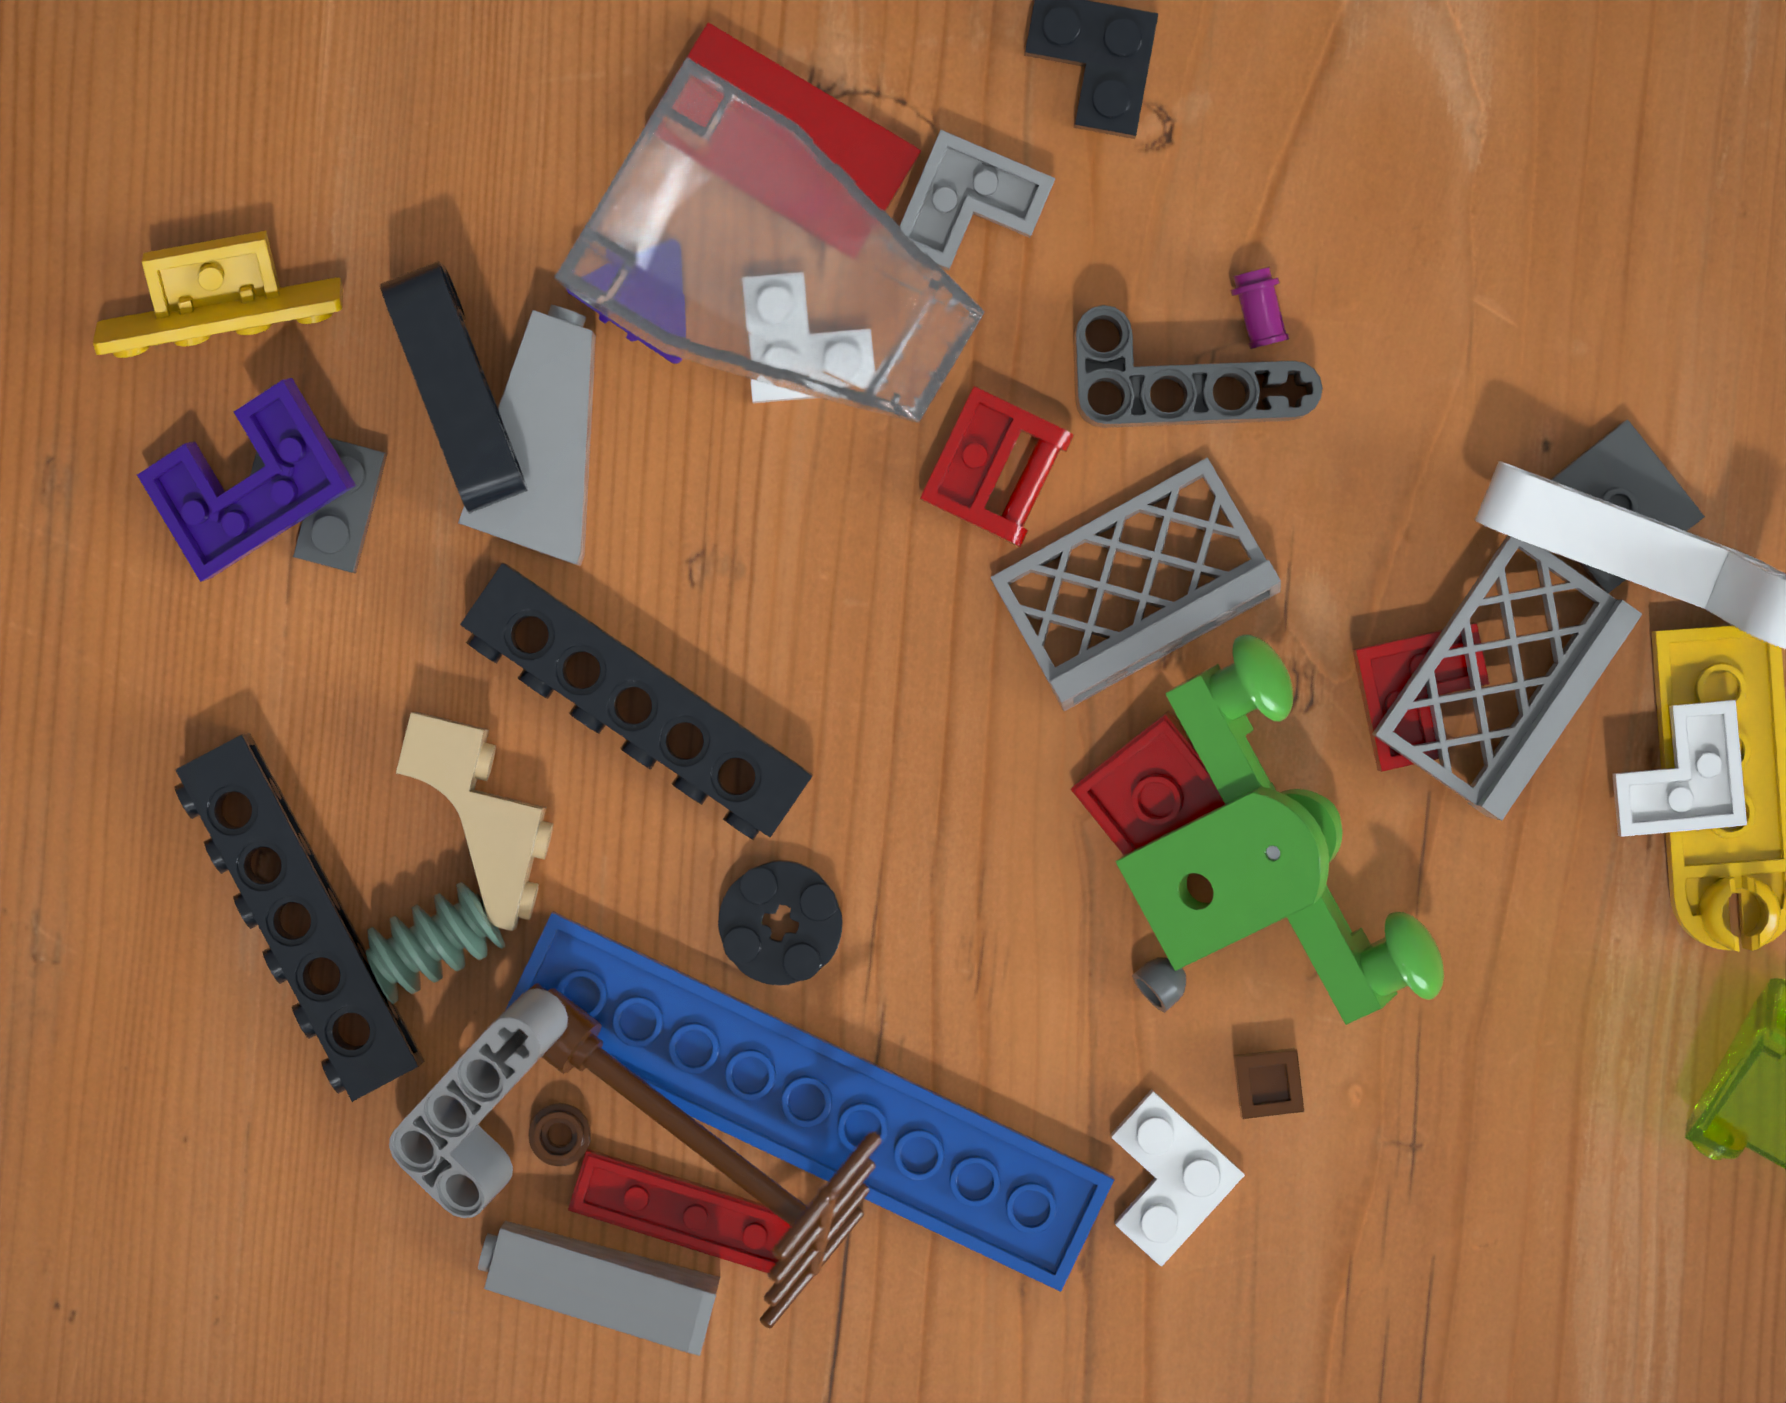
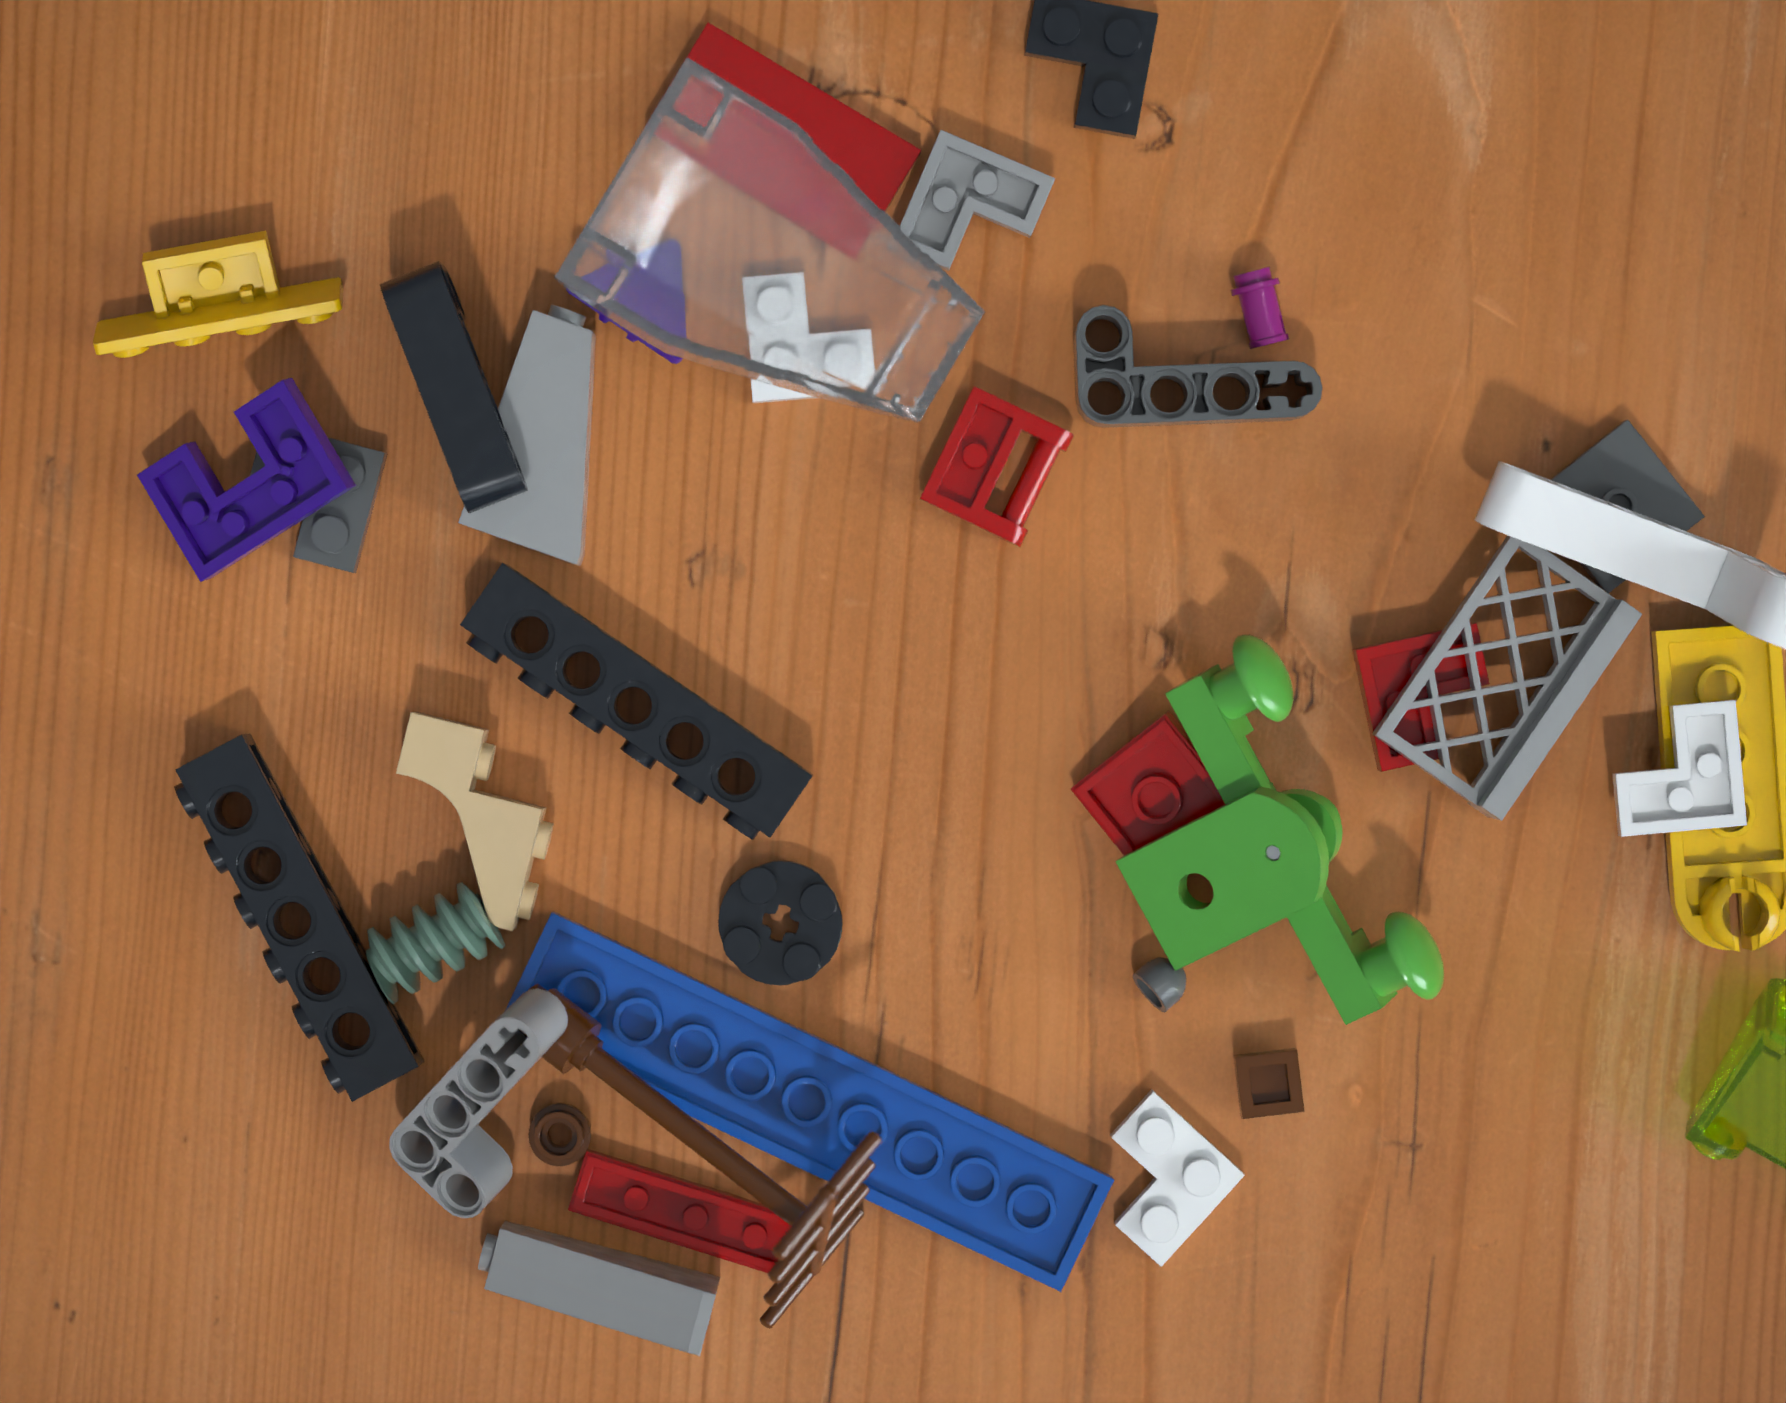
light grey fence [990,457,1281,711] -> none

